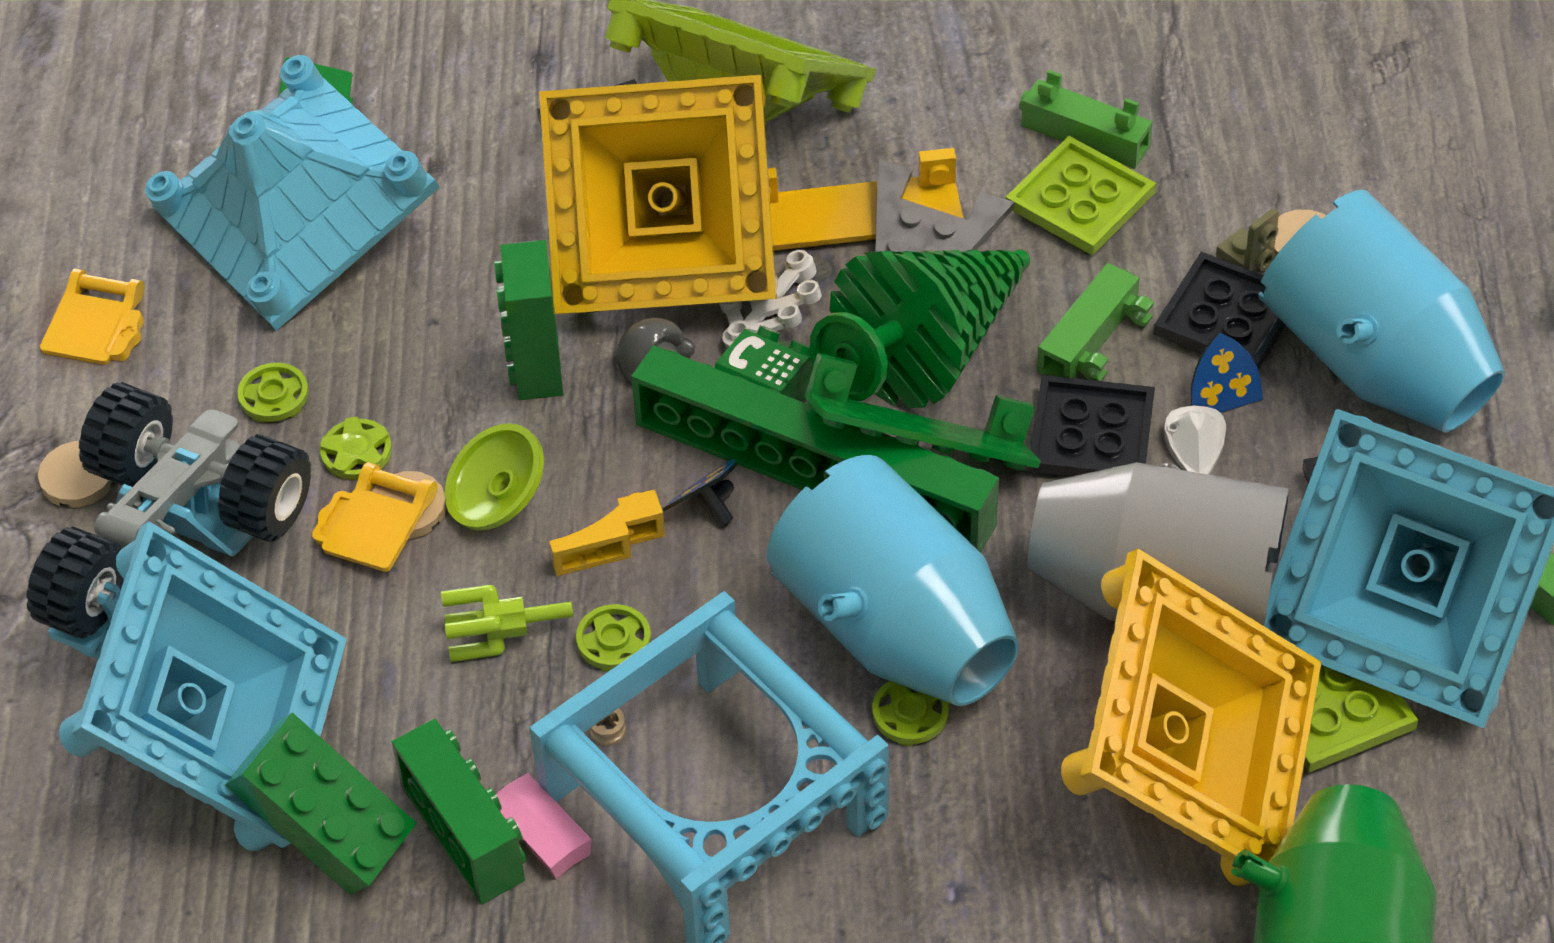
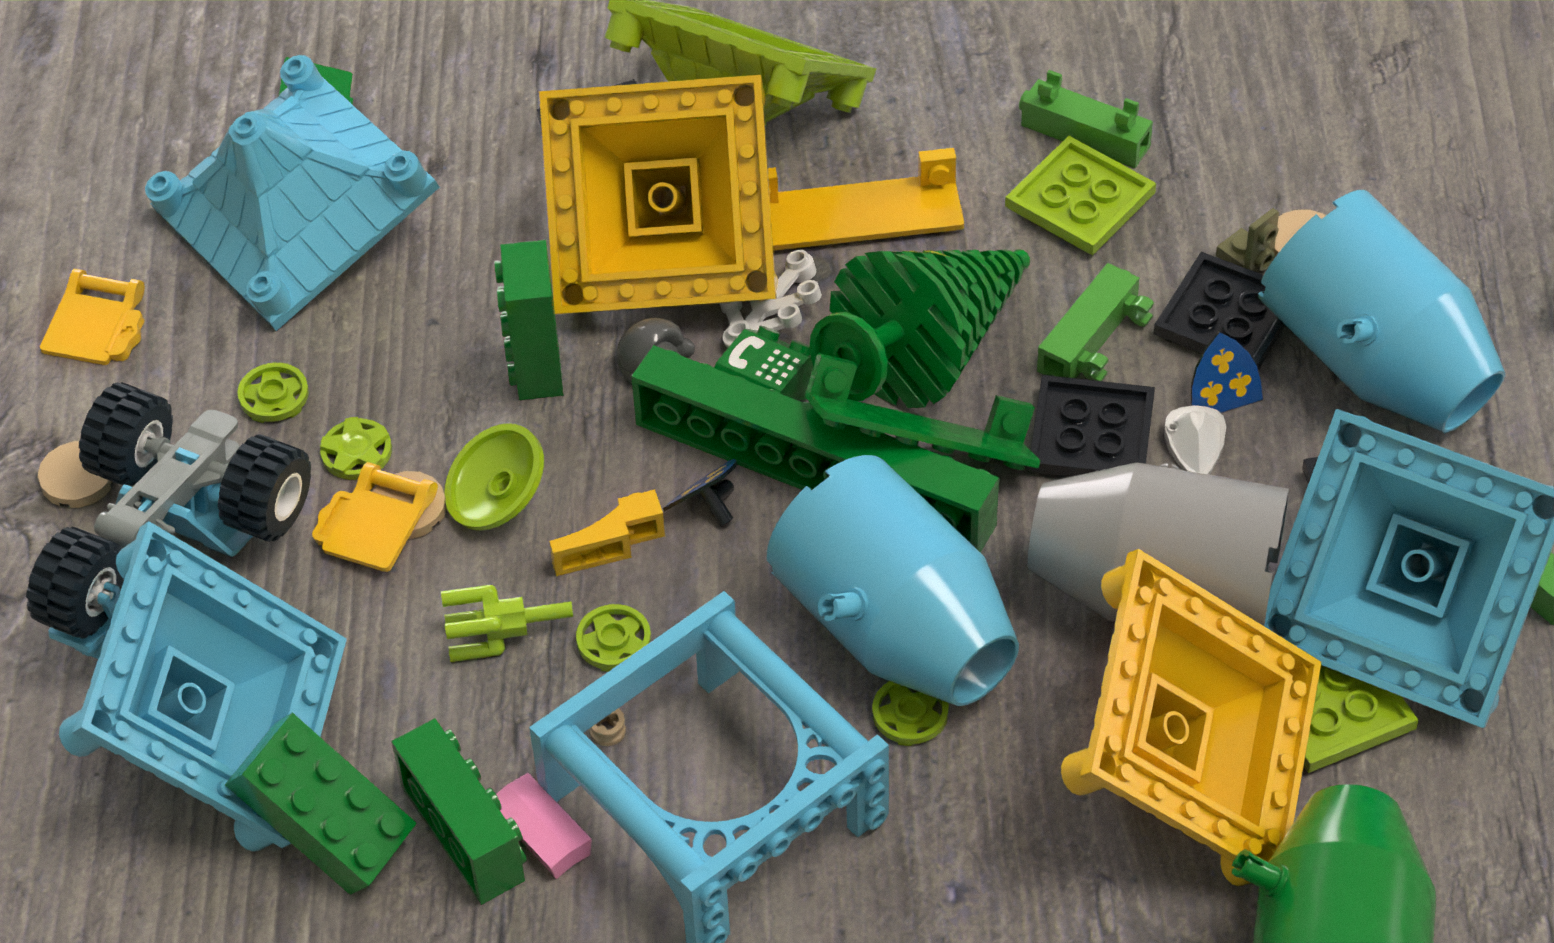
flat silver wing [875,158,1014,253] -> none

